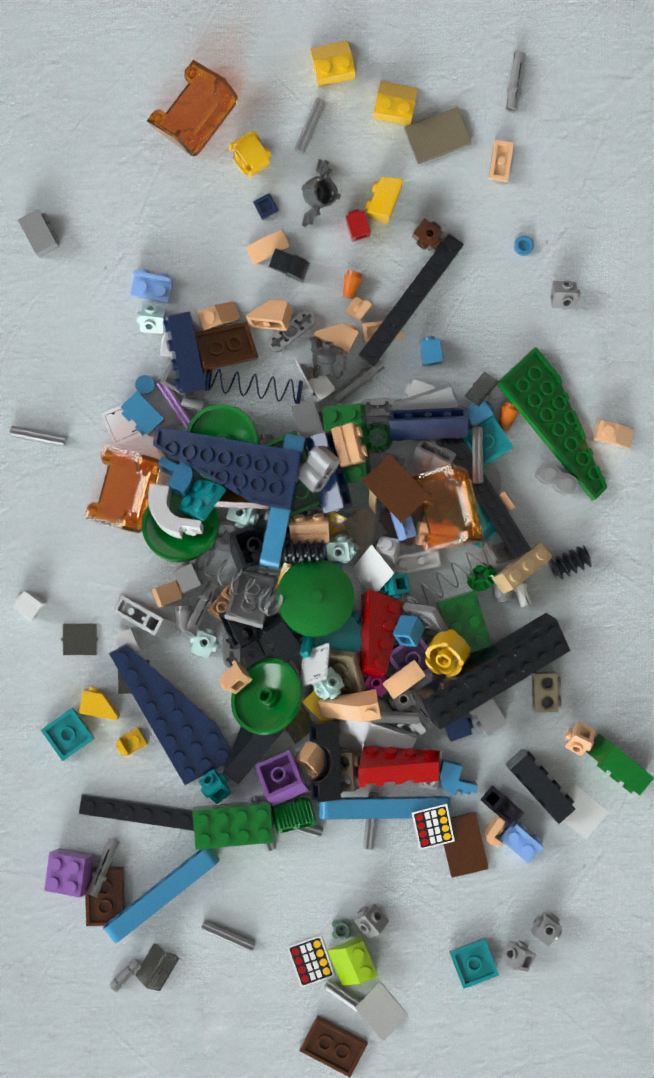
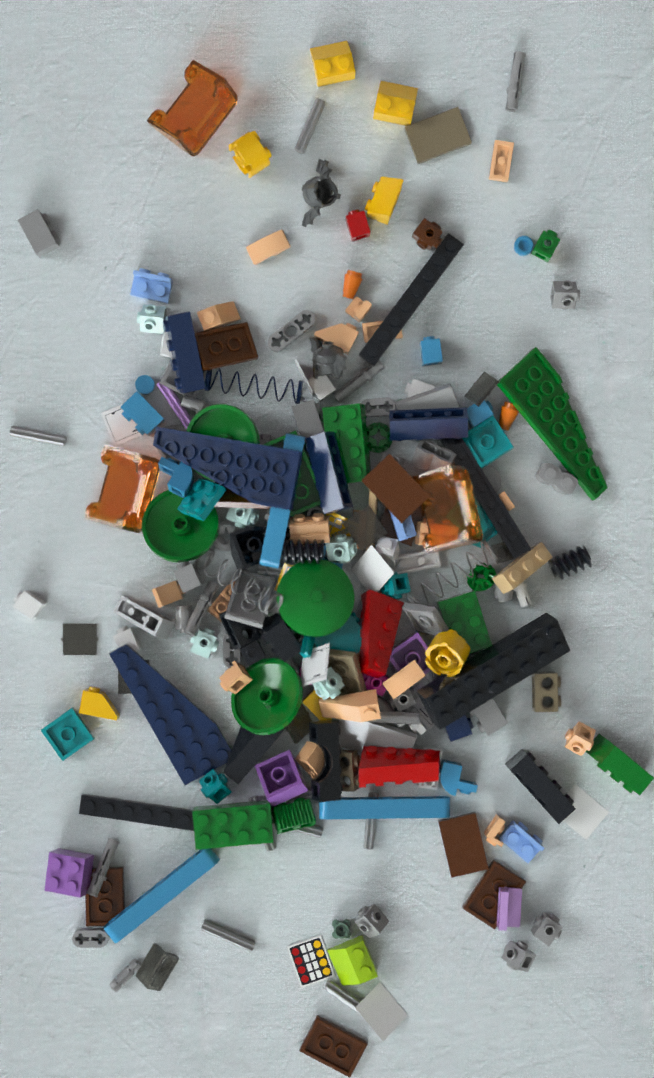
yellow bracket [116,727,148,757] -> none
white arch [148,484,204,539] -> none
light nougat slope [246,299,293,331] -> none
dark blue tile [253,193,279,220] -> none
black brick [268,248,310,283] -> none
light grey brick [298,446,340,492] -> none
light nougat brick [331,423,368,467] -> none
dark azure brick [393,615,425,647] -> none
sticker [412,804,455,850] -> none
teal plate [449,938,499,989] -> none
light grey axle [472,426,483,484] -> none
black brick [480,785,524,827] -> none
light nougat slope [592,420,634,449] -> none
none -> light grey beam [72,928,110,948]
none -> reddish brown tile [462,859,526,930]
none -> lavender panel [497,887,522,931]
none -> green brick [531,230,561,263]

